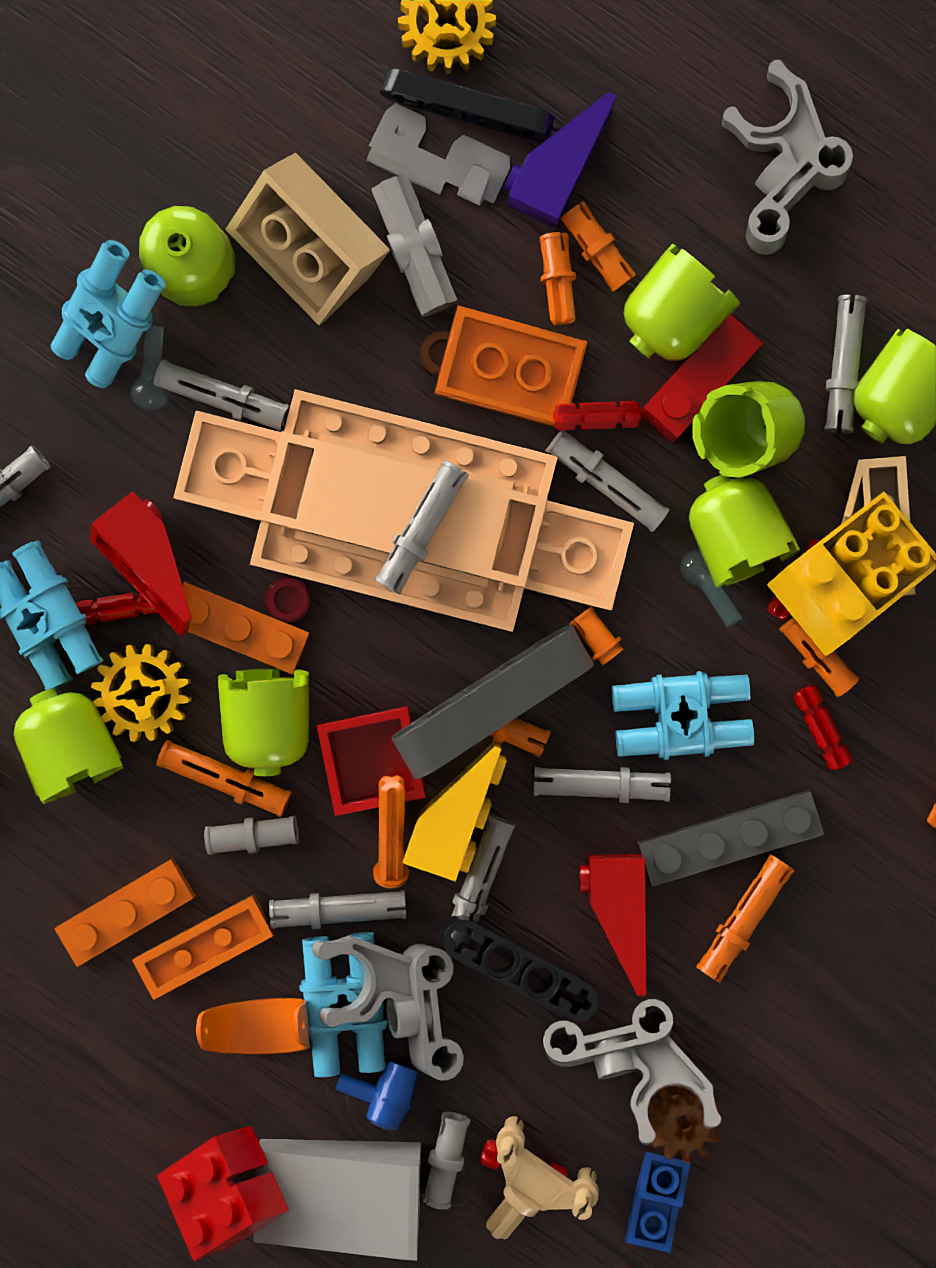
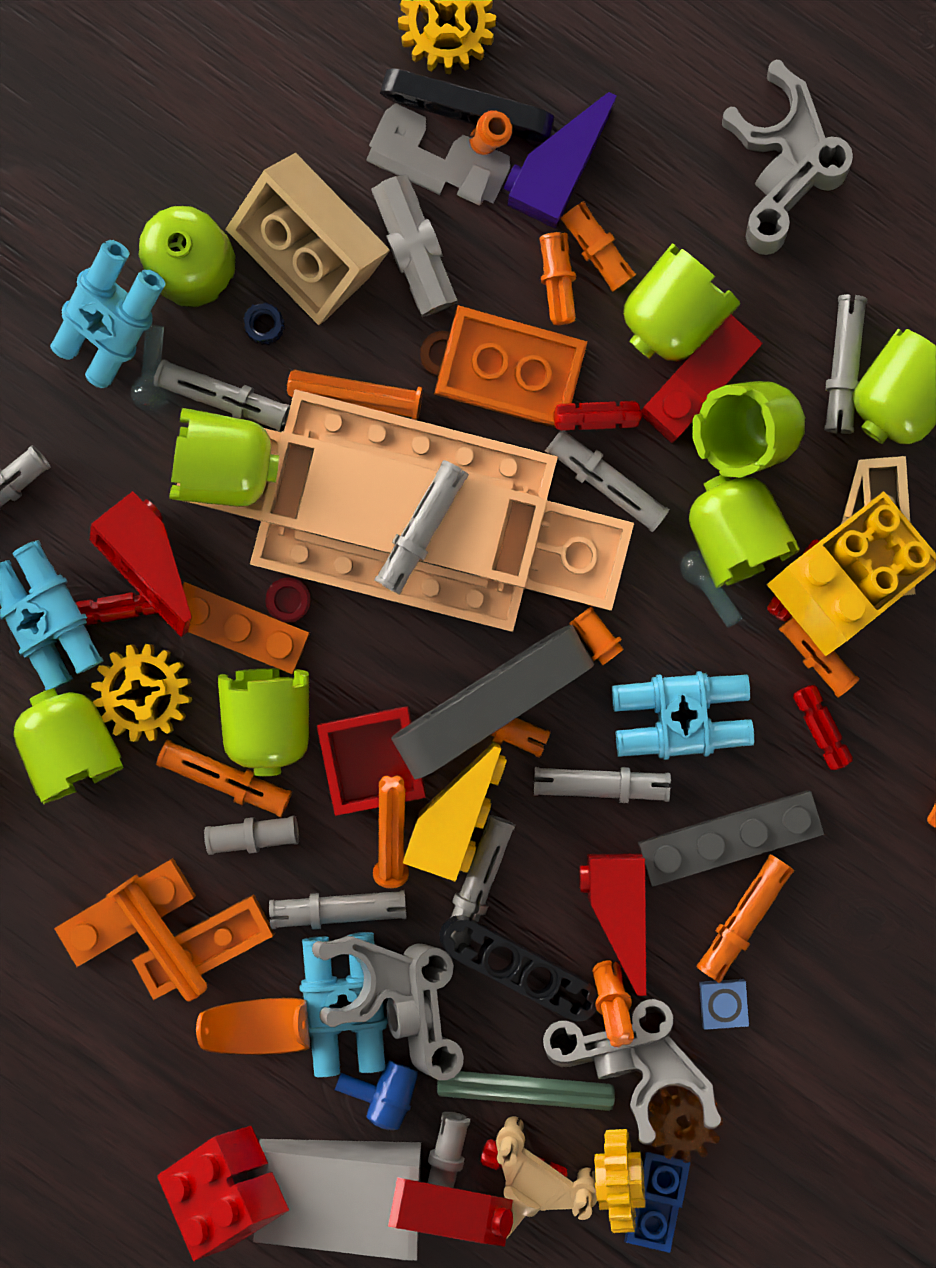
none -> orange axle [106,874,207,1002]
none -> lime cylinder [169,408,279,507]
none -> dark blue axle [243,302,285,345]
none -> orange axle [287,370,423,421]
none -> red slope [388,1177,513,1247]
none -> sand green axle [437,1071,615,1111]
none -> orange pin [469,111,512,155]
none -> orange axle [592,960,634,1048]
none -> yellow gear [594,1129,646,1233]
none -> medium blue tile [699,979,749,1030]

